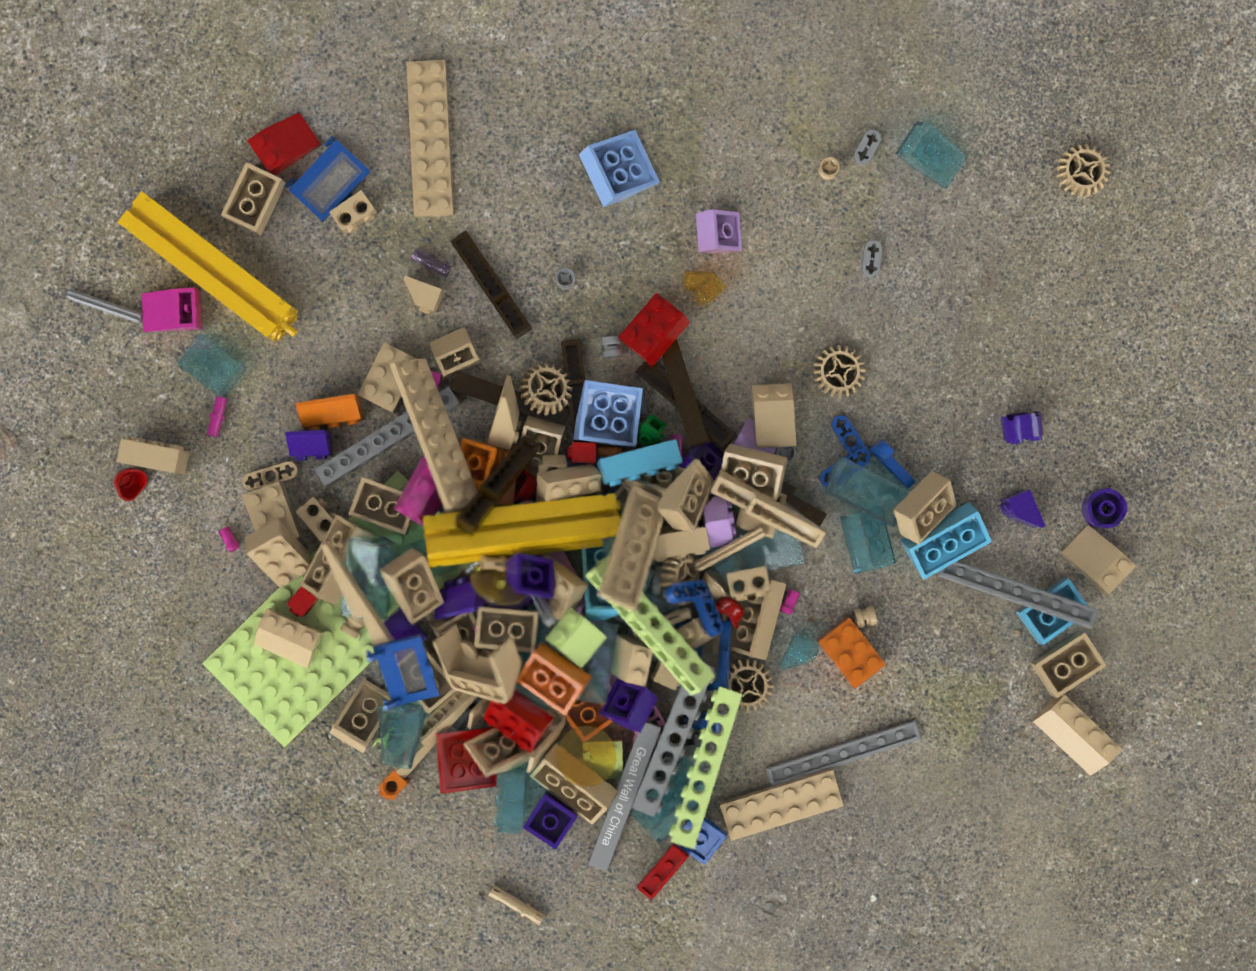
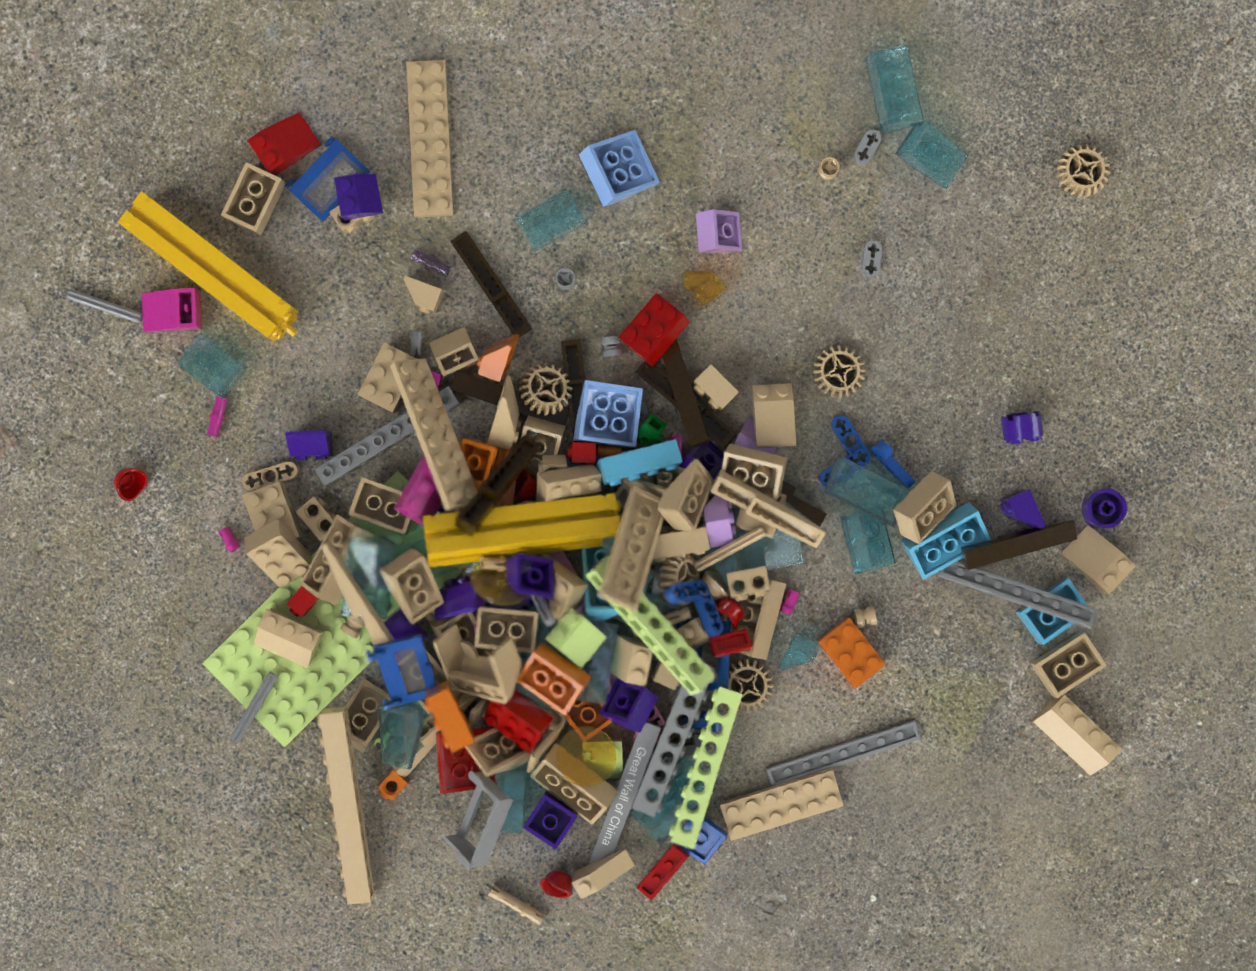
tan brick [116,436,190,475] -> none
orange slope [295,394,364,431] -> none
light grey wheel [775,446,796,463] -> none
none -> light grey axle [230,672,278,743]
none -> tan brick [317,706,375,905]
none -> dark purple slope [334,174,383,221]
none -> light grey pin [409,332,424,356]
none -> orange brick [424,680,474,753]
none -> light grey piece [444,771,514,870]
none -> orange slope [477,334,520,382]
none -> clear light blue slope [516,190,585,252]
none -> red helmet [540,870,573,898]
none -> tan slope [572,848,635,899]
none -> tan brick [693,365,739,412]
none -> red tile [708,629,753,658]
none -> clear light blue slope [865,45,924,134]
none -> dark brown slope [961,520,1077,570]

